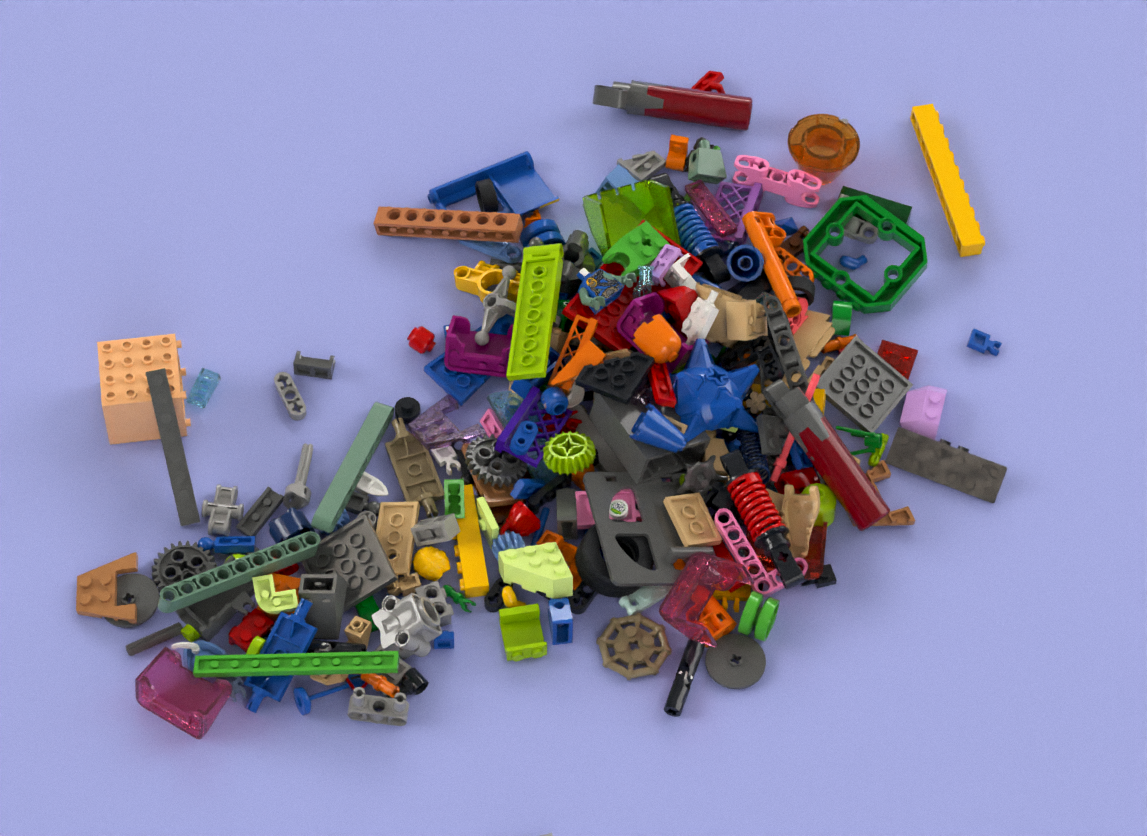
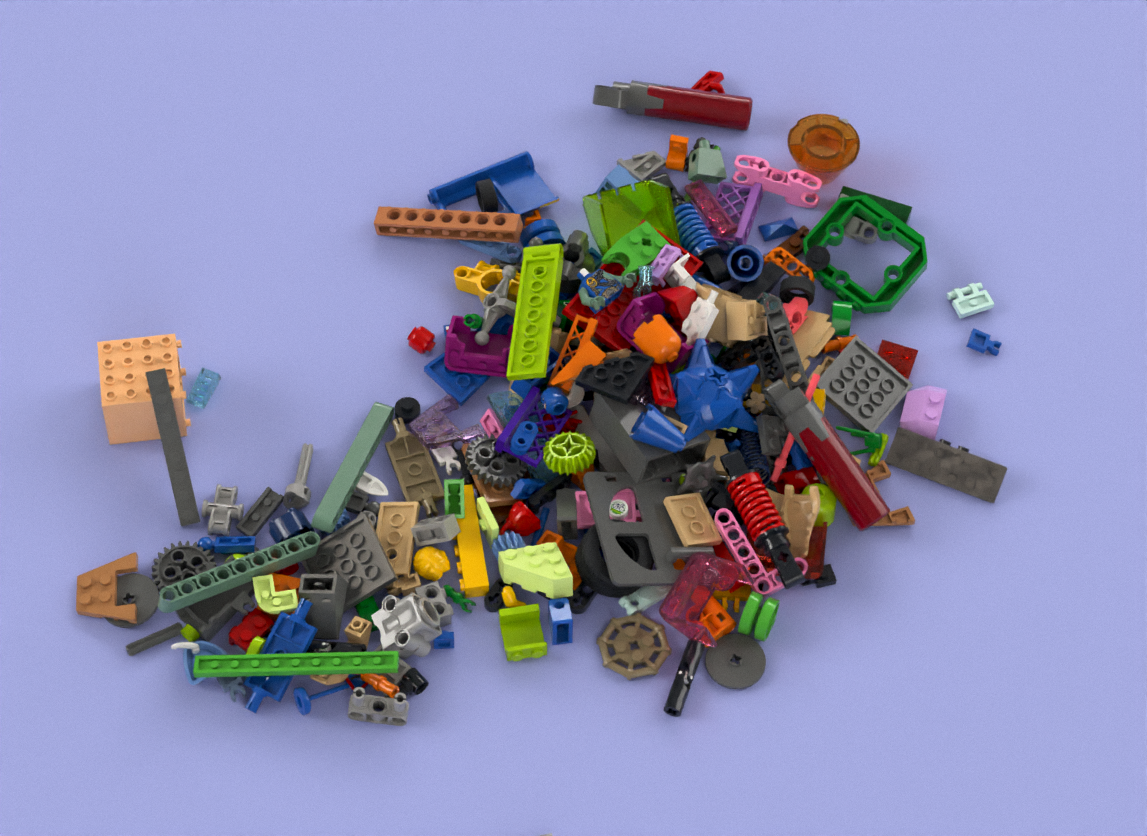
clear pink windscreen [135,646,232,739] -> none
light grey beam [274,372,306,420] -> none
dark grey hinge [293,351,336,379] -> none
orange piece [742,211,802,318] -> none
blue arm [839,255,868,270] -> none
yellow brick [910,104,985,257] -> none
none -> green pin [463,314,483,329]
none -> black piece [805,245,830,272]
none -> light aqua plate [946,282,994,319]

